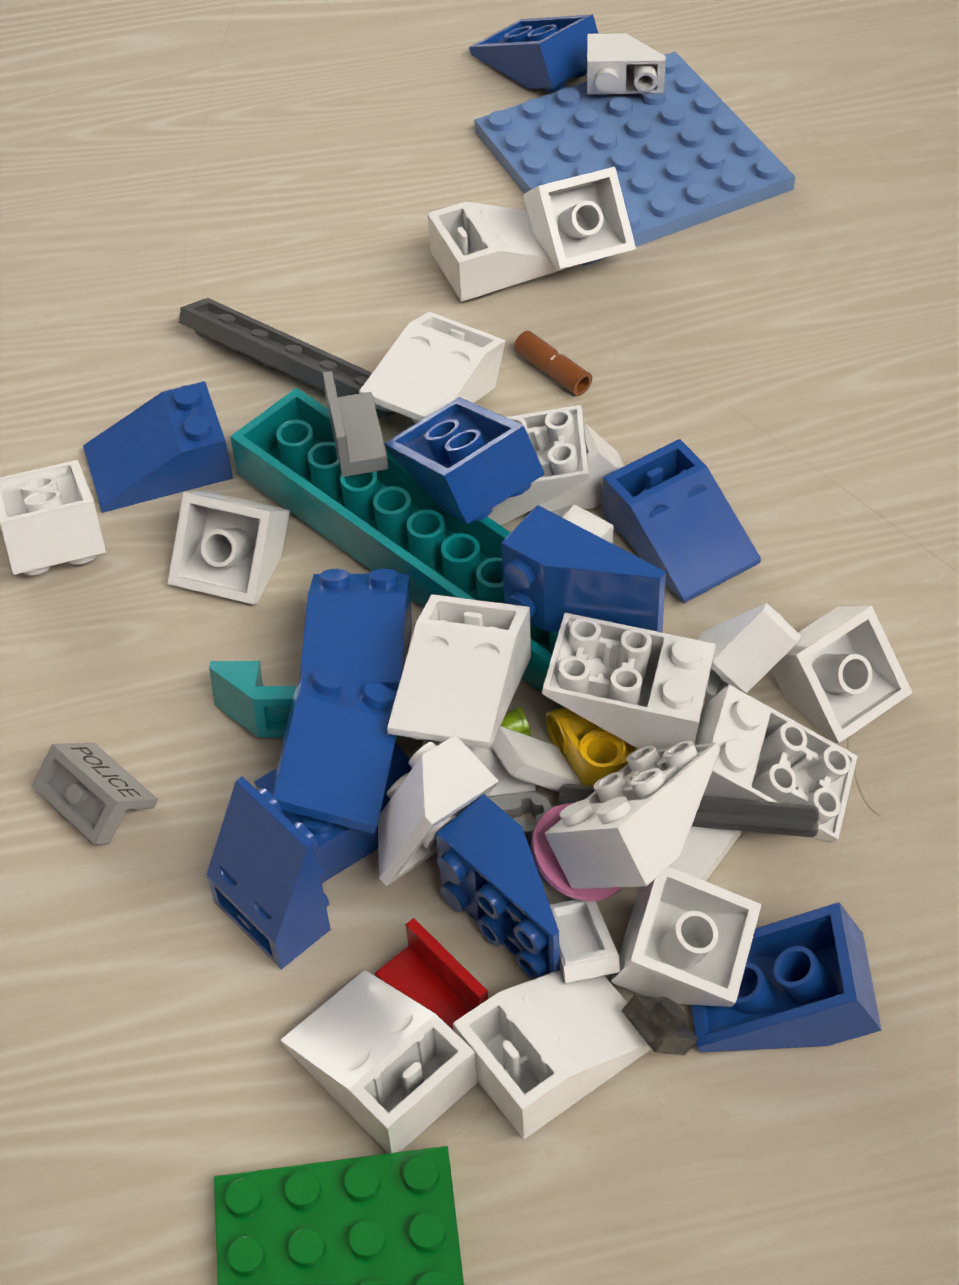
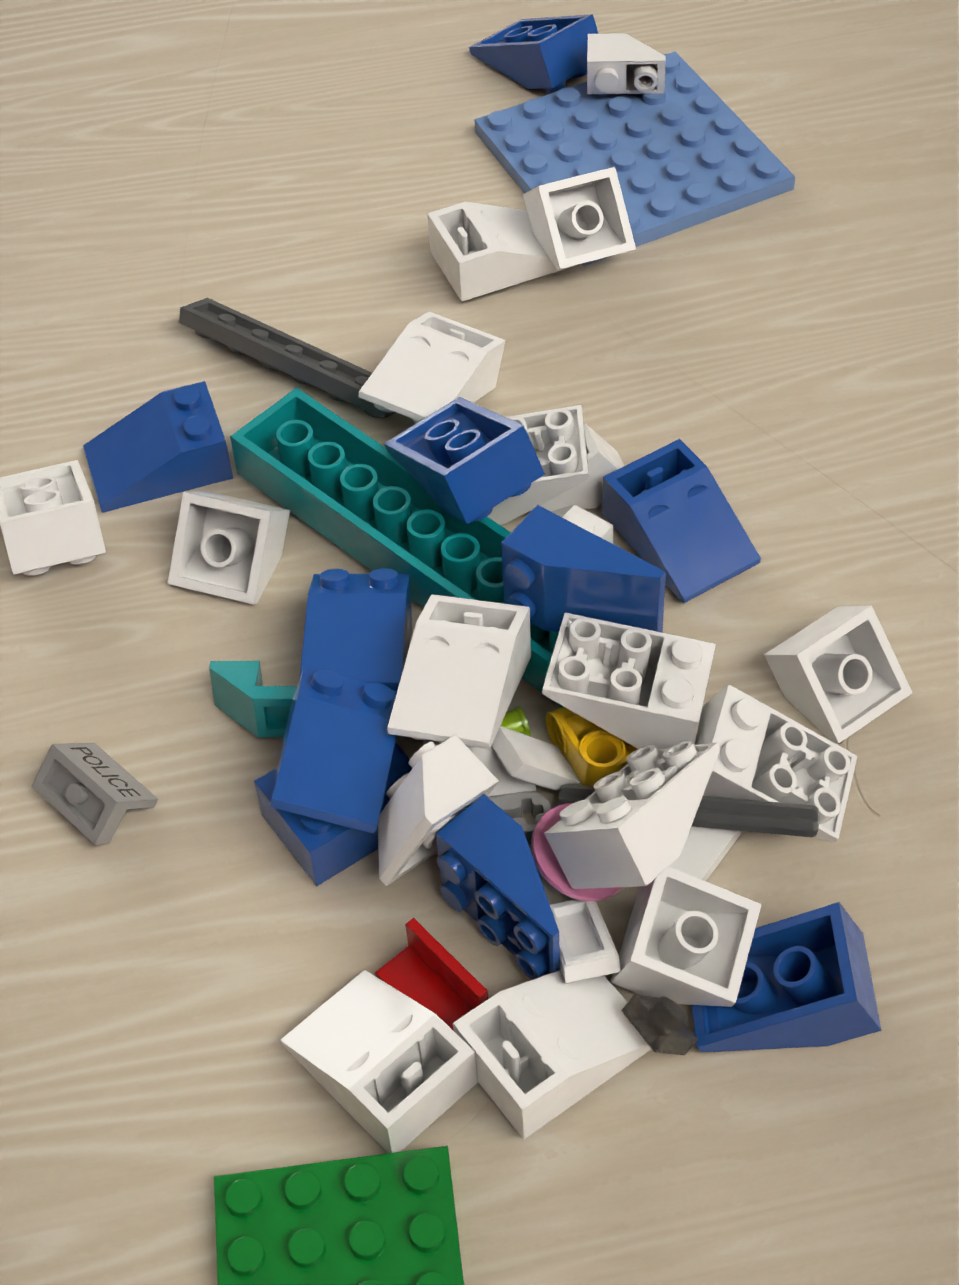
blue slope [206,776,331,970] -> none
light grey panel [323,371,388,477] -> none
dark orange piece [514,330,592,396] -> none
white slope [698,603,801,701] -> none

